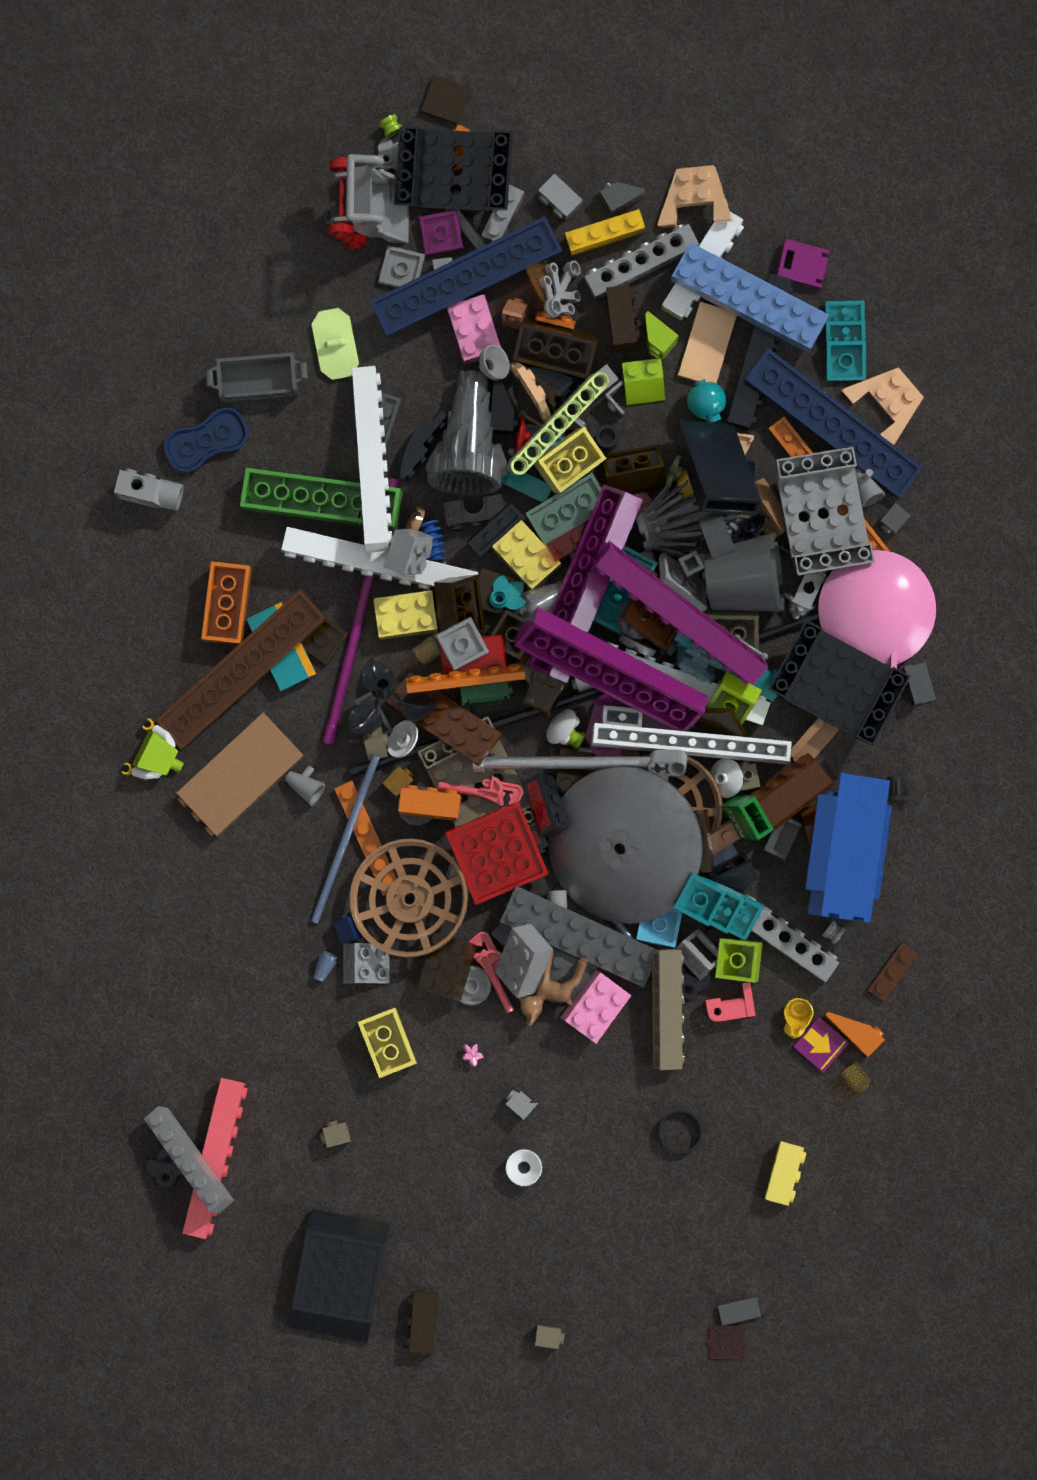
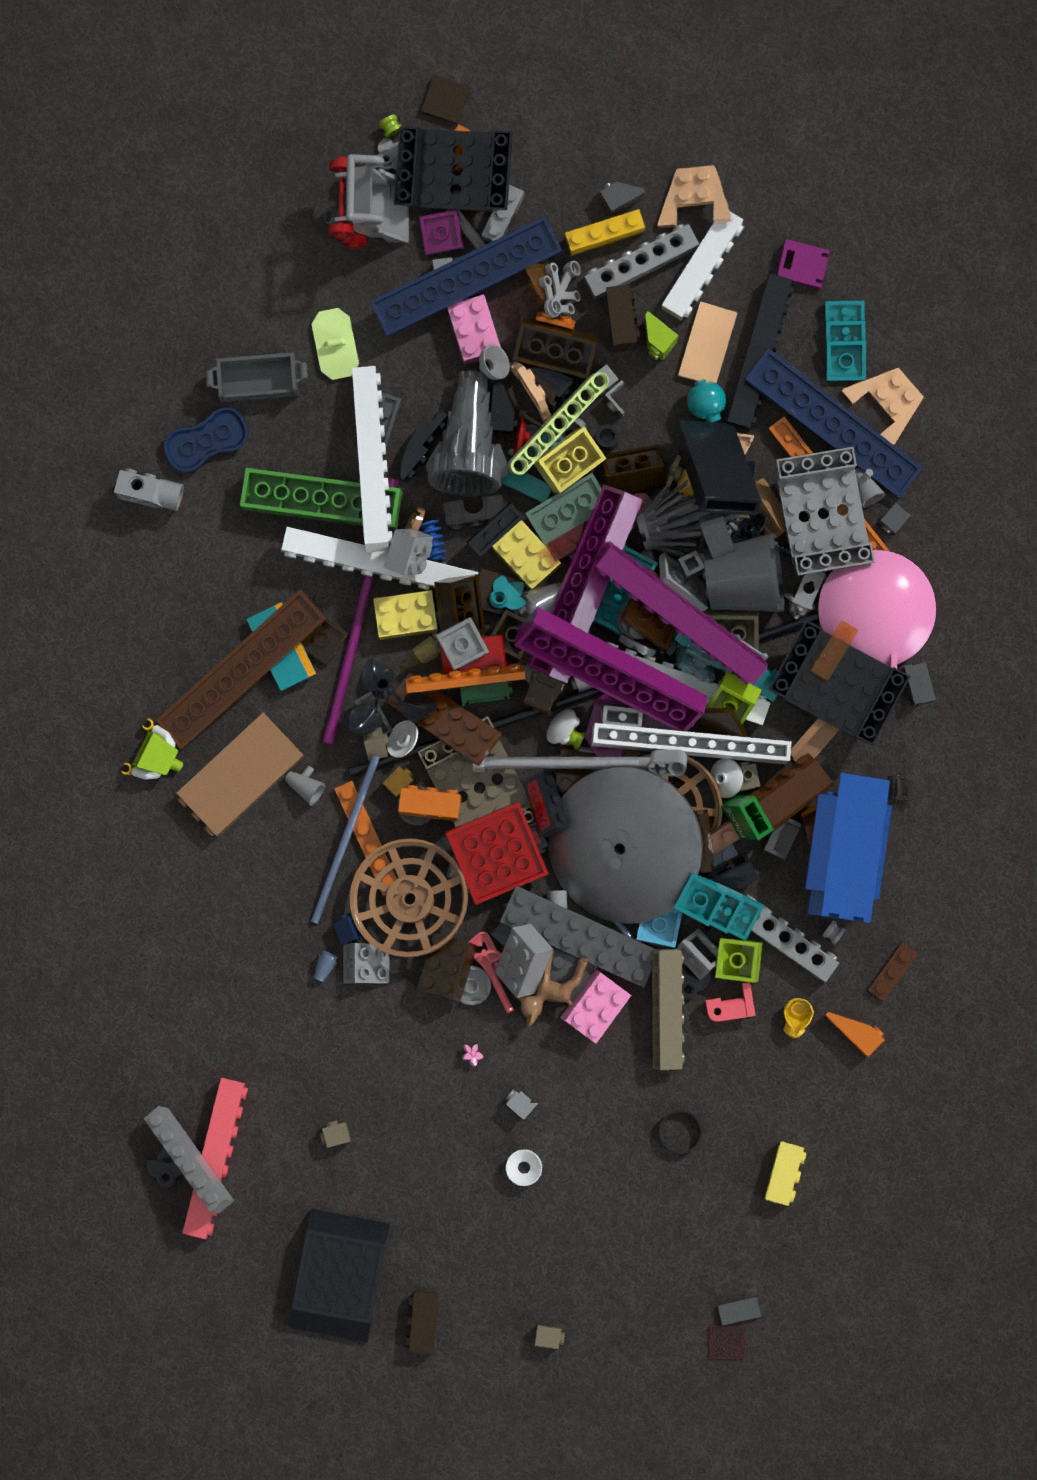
orange brick [201,561,252,646] -> none
light yellow brick [358,1008,417,1078] -> none
light grey tile [378,245,425,288] -> none
coral piece [438,776,523,806] -> none
nougat slope [502,298,527,330] -> none
light grey brick [538,173,583,221] -> none
lime slope [622,358,665,405] -> none
medium blue brick [671,242,829,353] -> none
magenta tile [793,1017,849,1073] -> none
clear yellow brick [840,1061,871,1093] -> none
none -> clear orange plate [811,620,858,681]

